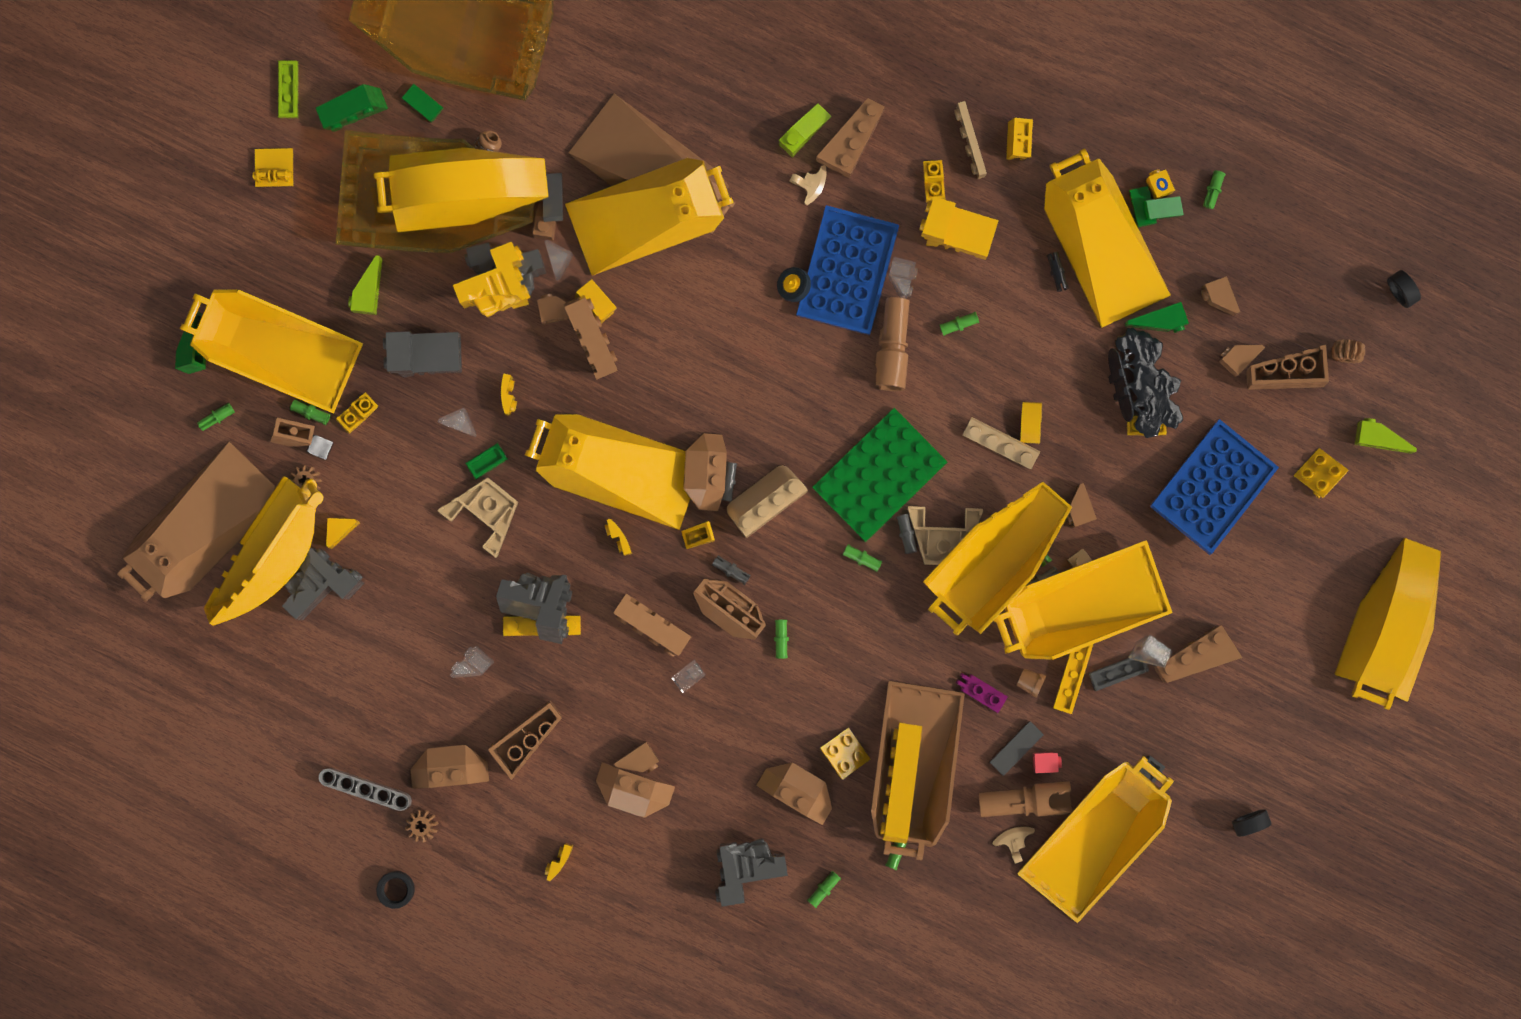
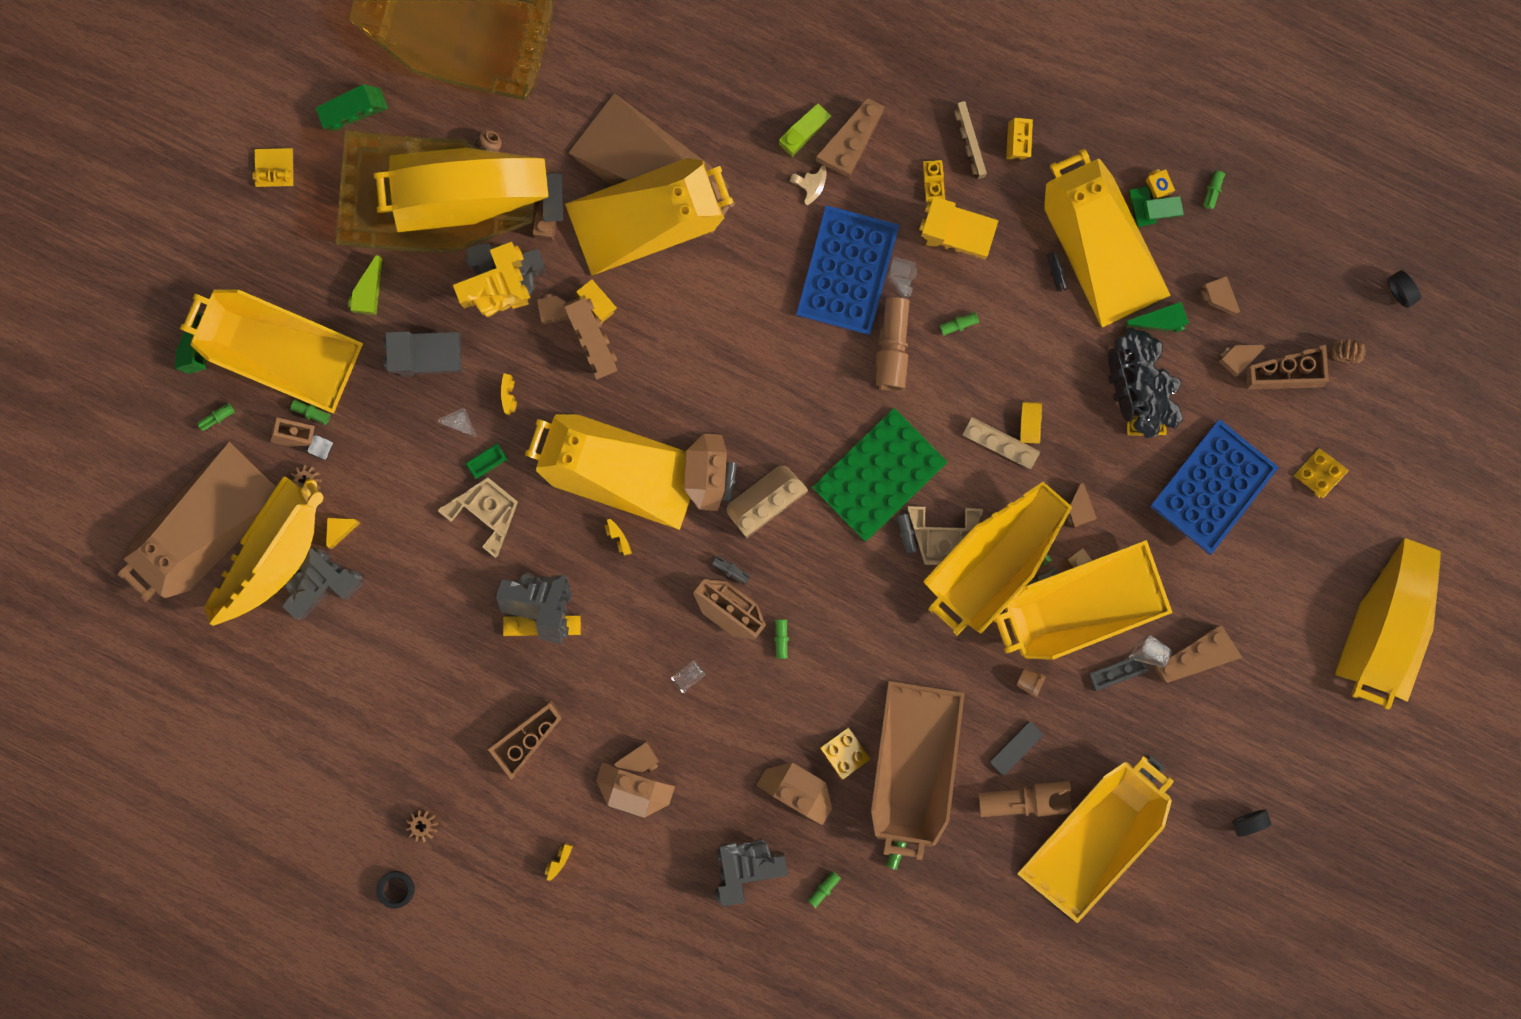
lime tile [278,61,298,118] -> none
light grey beam [319,768,412,811] -> none
yellow slope [336,392,378,434] -> none
green tile [402,84,444,123] -> none
medium nougat wedge [411,745,489,789] -> none
clear slope [450,646,495,678] -> none
clear slope [545,240,573,280] -> none
medium nougat wedge [613,594,692,657] -> none
yellow slope [681,521,715,549] -> none
black wheel [777,267,811,302] -> none
bright green pin [843,544,882,572] -> none
yellow brick [880,723,922,844] -> none
magenta hinge [956,673,1008,713] -> none
tan piece [992,827,1035,864] -> none
coral brick [1033,752,1062,773] -> none
yellow plate [1053,644,1093,714] -> none
lime slope [1355,418,1417,454] -> none

